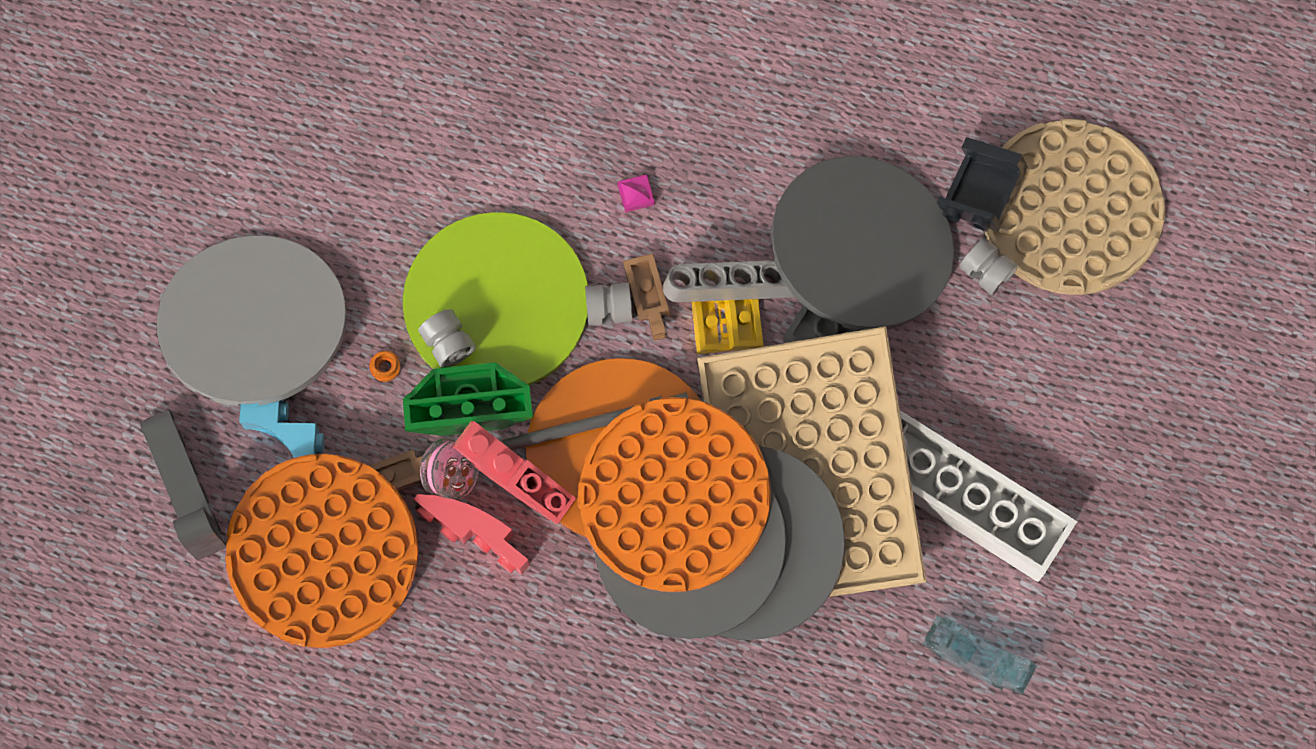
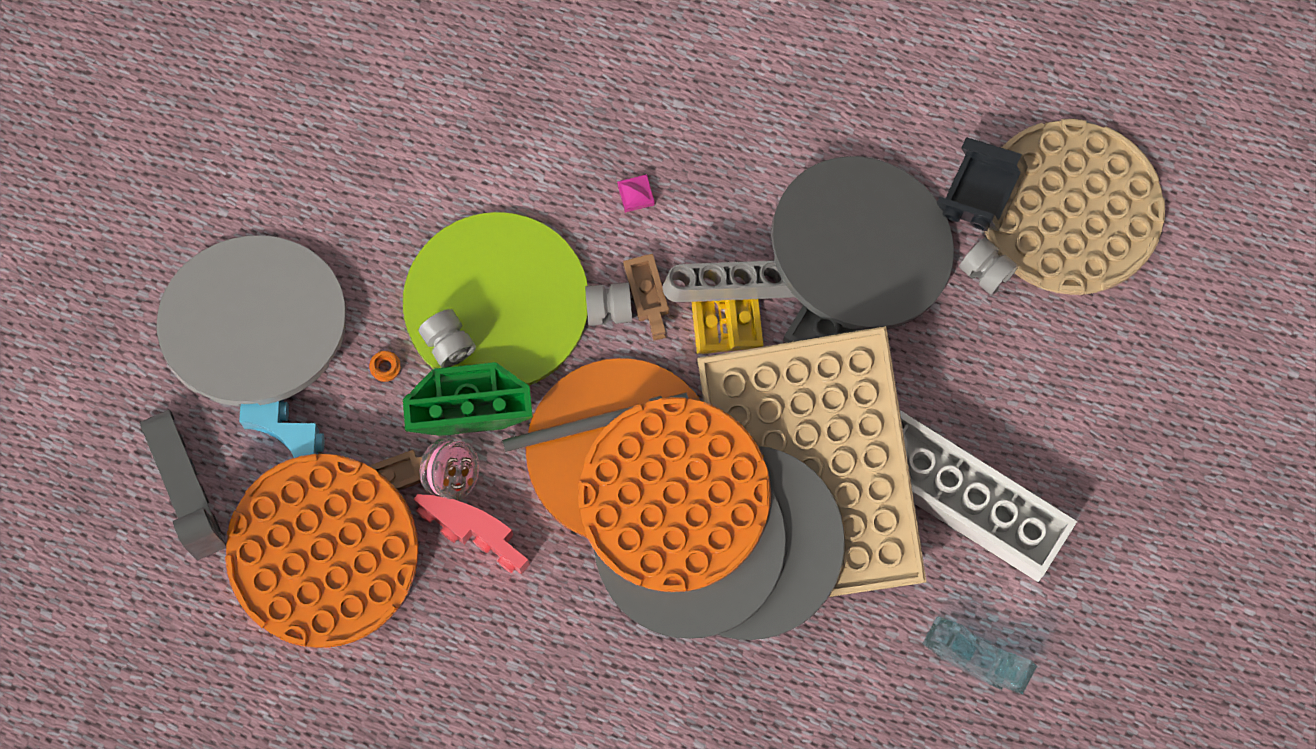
coral slope [452,421,576,524] -> none

